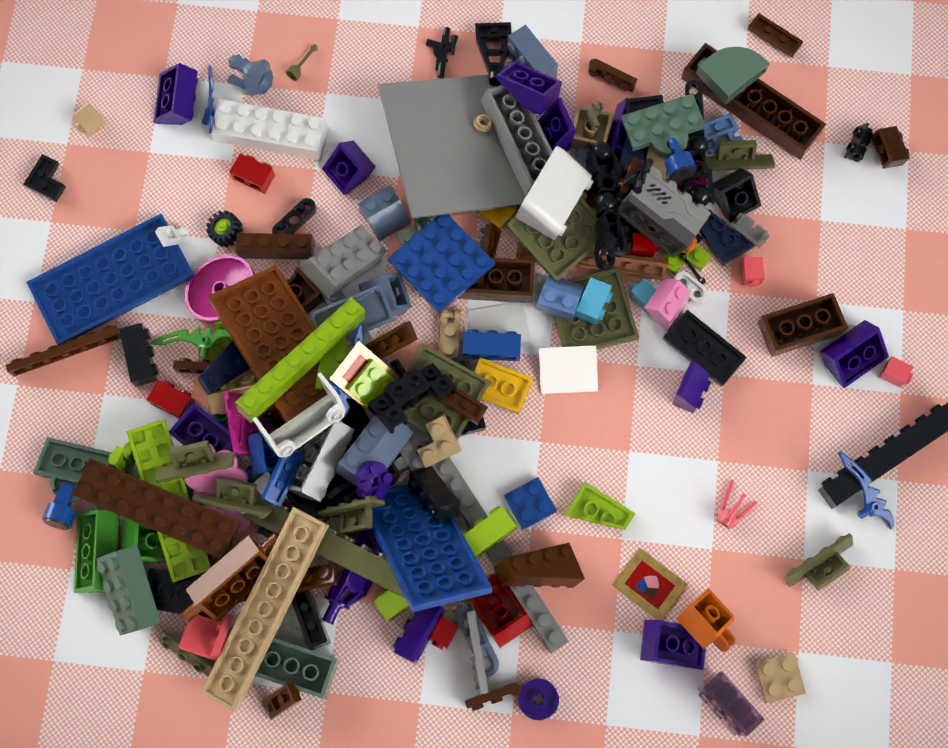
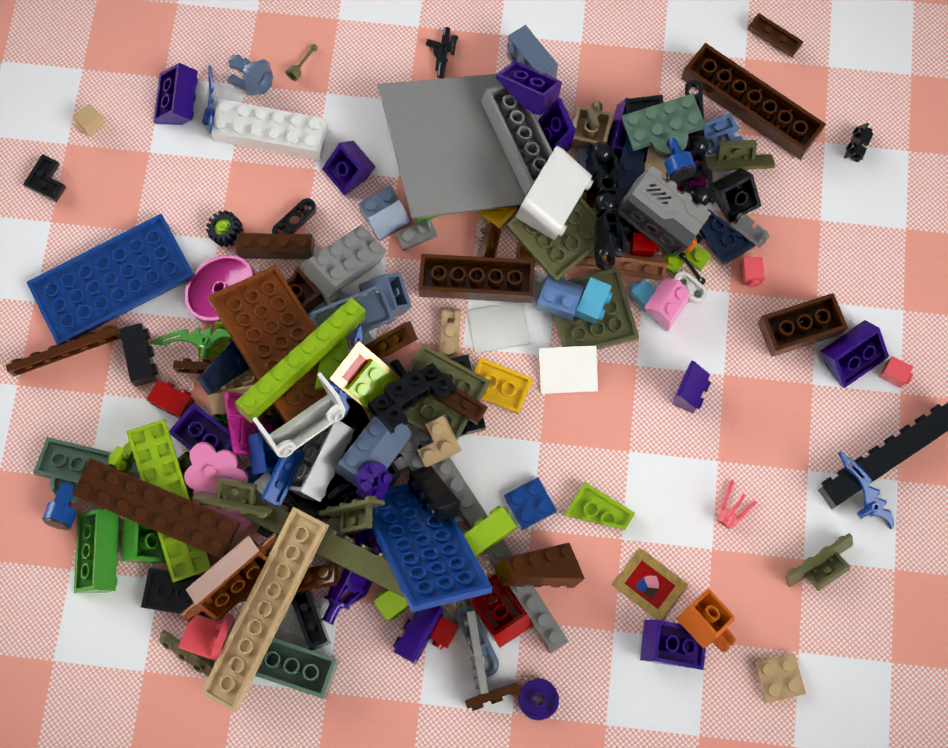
sand green brick [96,545,161,636] -> none
white plate [155,225,190,247] -> none
olive bracket [155,440,235,483] -> none
red brick [229,154,275,194] -> none
reddish brown plate [261,681,302,720] -> none
blue plate [388,214,495,314] -> none
blue brick [462,329,521,361] -> none
tan plate [473,114,492,133] -> none
black plate [475,22,512,86] -> none
reddish brown plate [588,59,638,93] -> none
reddish brown plate [616,157,641,198] -> none
black piece [624,158,654,194] -> none
black plate [663,310,747,387] -> none
sand green brick [696,47,770,105] -> none
clear purple brick [697,671,765,736] -> none
reddish brown brick [871,126,910,169] -> none

